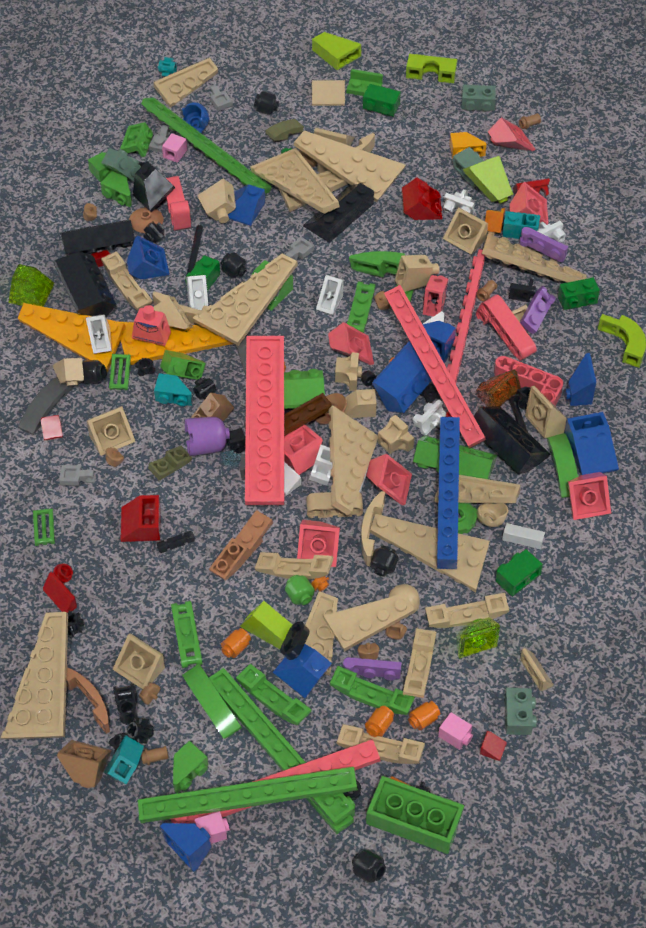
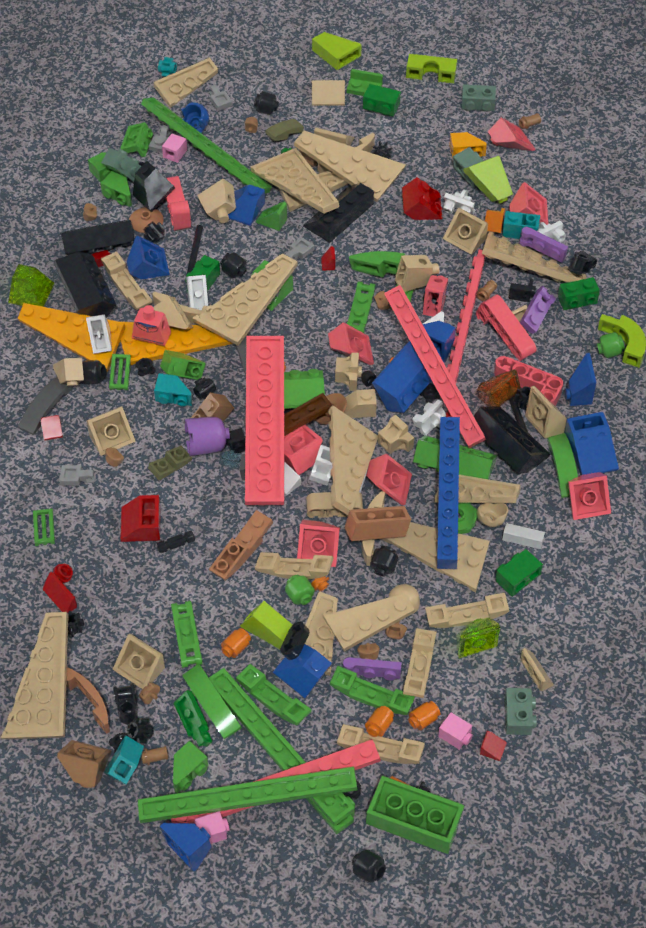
white slope [316,275,343,315] -> none
red plate [513,178,550,196] -> none
none -> green hinge [173,690,212,747]
none -> medium nougat piece [245,117,258,133]
none -> bright green slope [256,201,287,231]
none -> red slope [321,246,336,271]
none -> nougat brick [345,506,411,541]
none -> black gear [373,141,393,158]
none -> black piece [568,251,597,275]
none -> bright green head [597,332,625,358]

